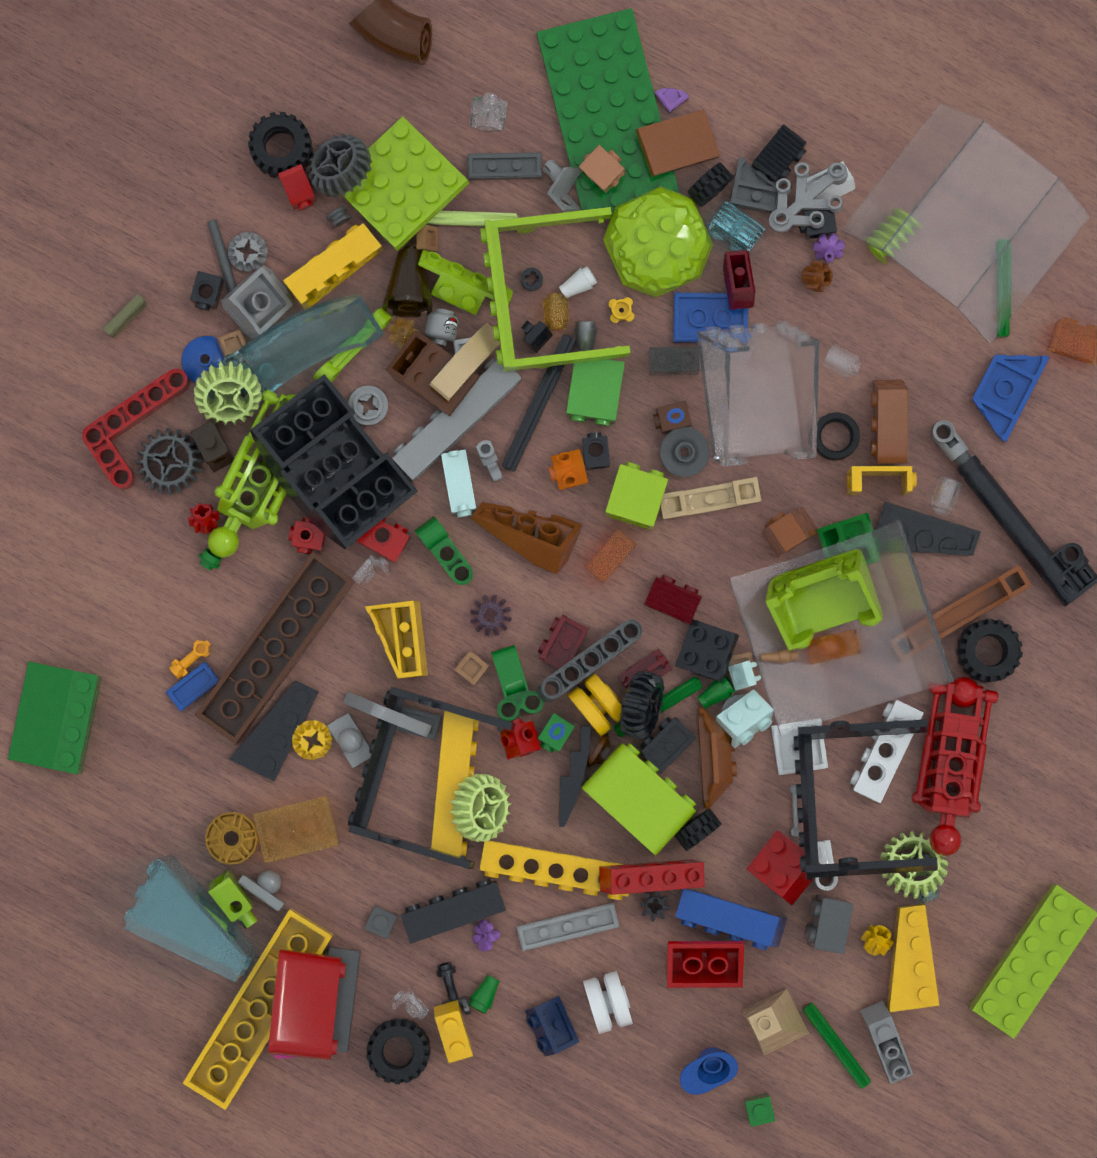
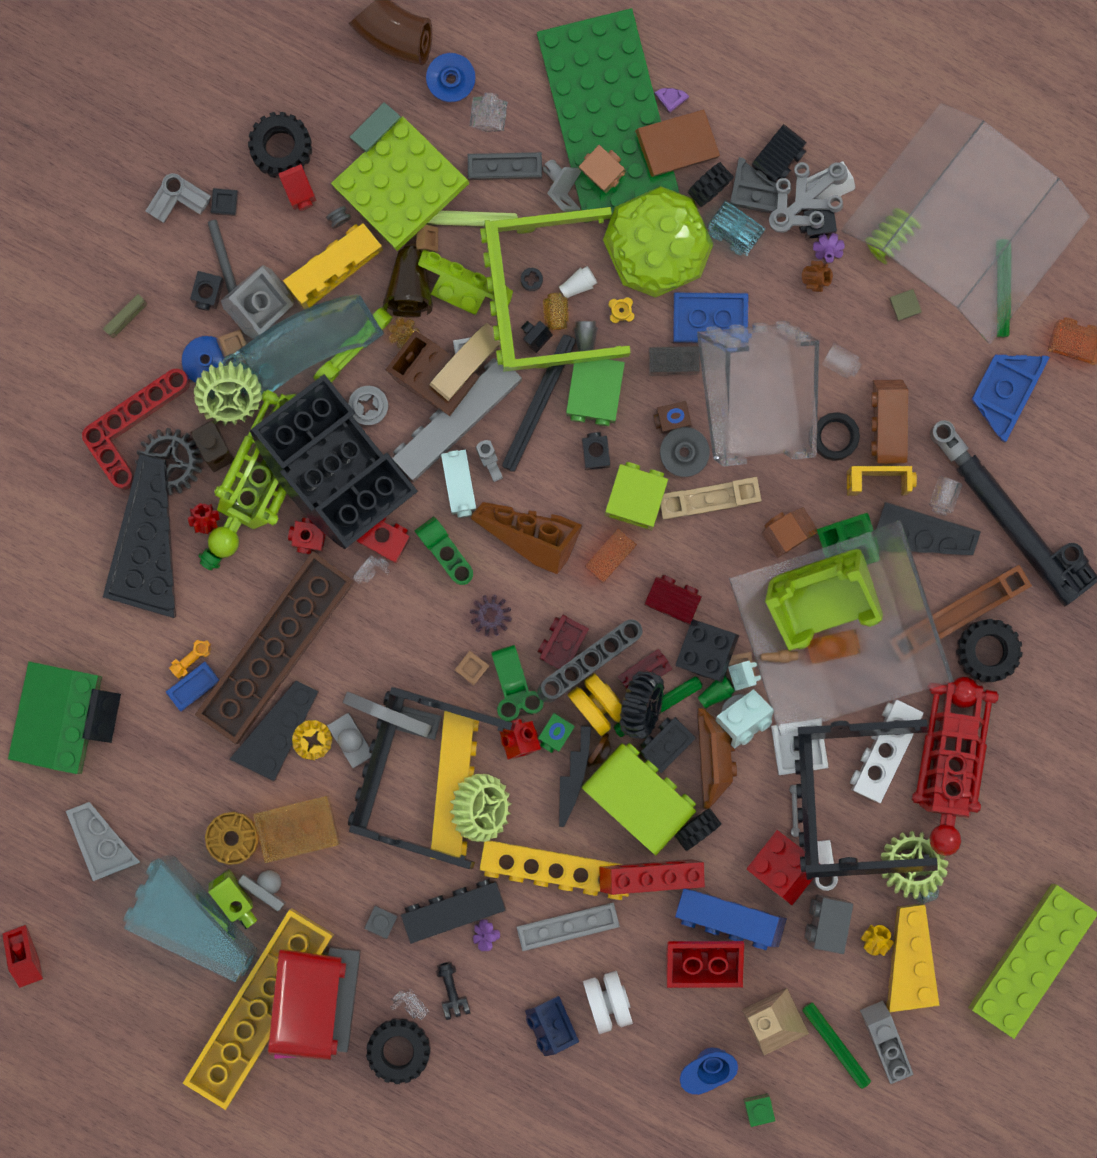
light grey gear [228,232,268,272] -> none
dark grey gear [306,133,372,198] -> none
yellow wedge [365,601,428,679] -> none
light grey head [425,309,459,347] -> none
yellow brick [434,1000,473,1063] -> none
green cone [468,975,500,1014] -> none
orange brick [548,449,588,490] -> none
black gear [639,891,670,922] -> none
dark red brick [723,250,756,310] -> none
none -> red slope [2,925,43,988]
none -> light grey wing [66,802,140,881]
none -> black bracket [82,689,121,743]
none -> black wing [103,453,176,618]
none -> light grey piece [146,173,212,223]
none -> black tile [211,188,238,216]
none -> sand green slope [350,102,401,153]
none -> blue dish [426,53,476,102]
none -> olive tile [889,289,922,321]

